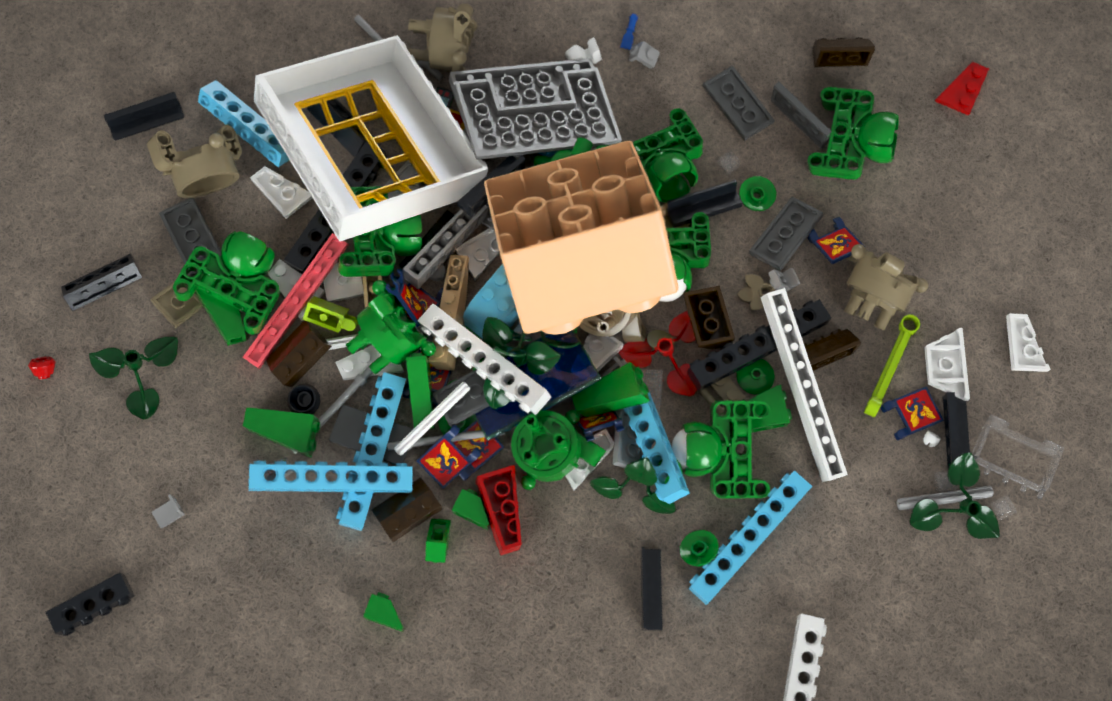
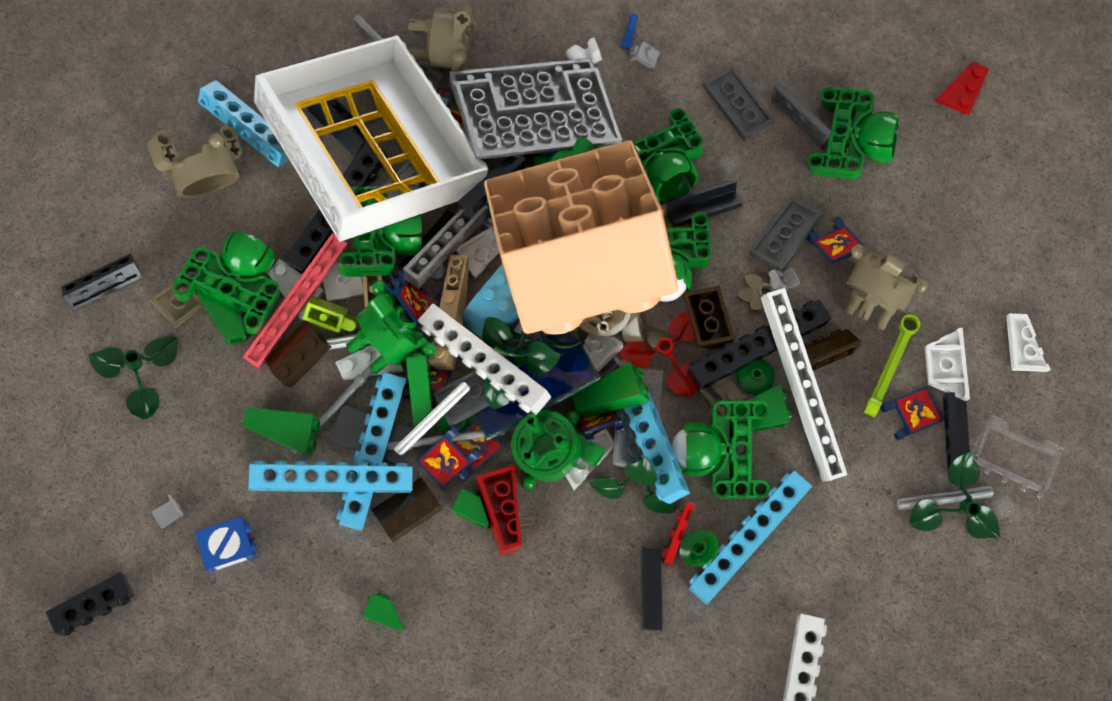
red cone [28,356,56,379] -> none
black panel [104,91,184,141] -> none
dark grey tile [159,198,221,277] -> none
white wing [250,166,313,219] -> none
black hat [287,384,321,414] -> none
green slope [425,518,451,563] -> none
green dish [739,176,777,211] -> none
dark brown slope [812,37,875,67] -> none
white hinge [923,430,941,447] -> none
none -> blue brick [195,517,257,573]
none -> red wing [662,502,695,566]

